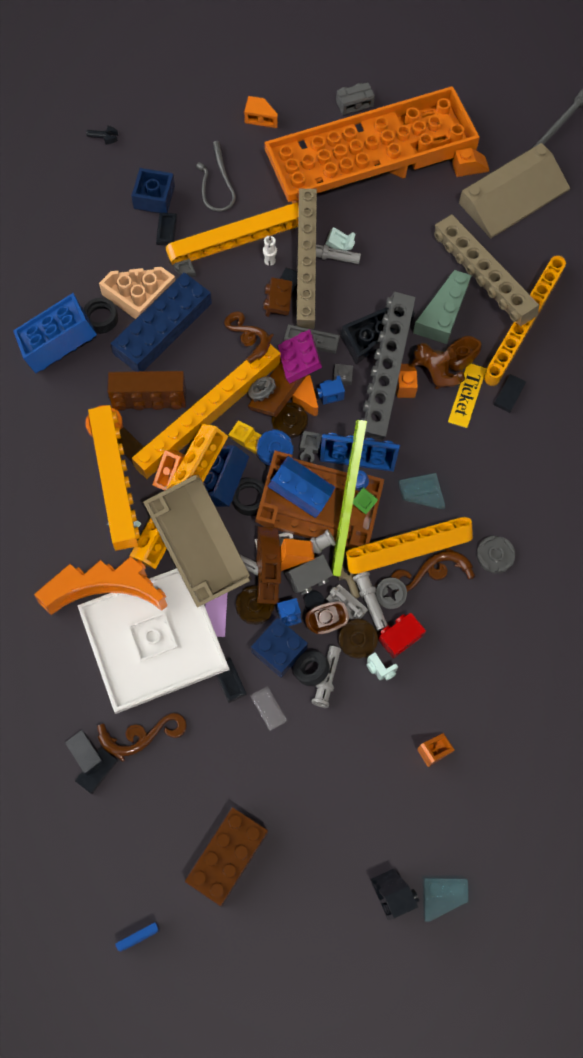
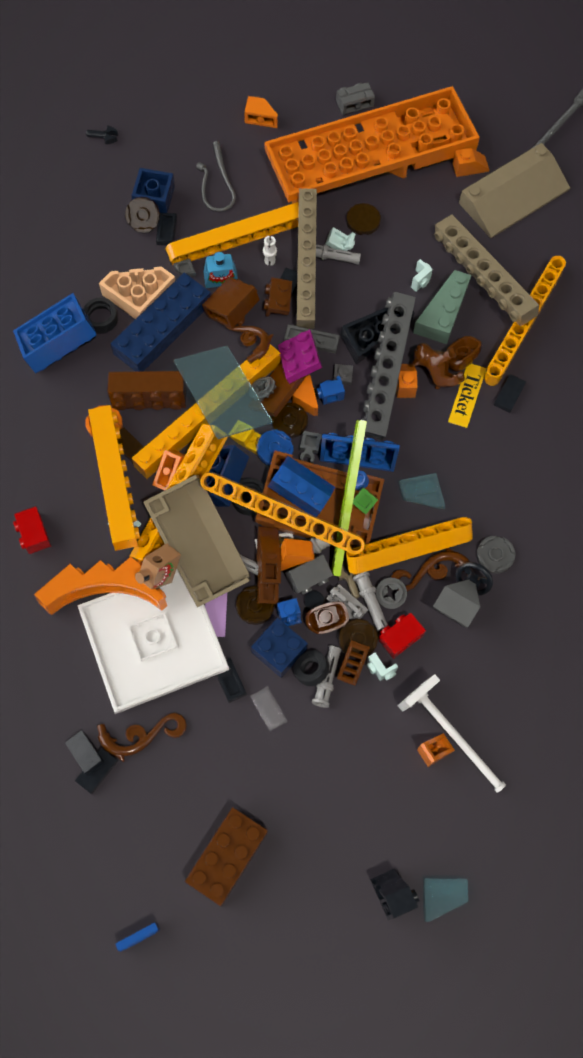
none -> red brick [13,506,51,554]
none -> dark brown tile [125,196,160,233]
none -> medium nougat torso [135,543,181,590]
none -> clear light blue piece [174,346,273,439]
none -> light orange beam [200,472,365,554]
none -> reddish brown brick [202,276,260,329]
none -> dark azure torso [203,252,238,288]
none -> reddish brown slope [337,640,370,686]
none -> dark brown tile [347,203,381,235]
none -> white tile [397,674,506,793]
none -> light aqua bracket [411,259,433,292]
none -> dark grey piece [433,562,493,629]

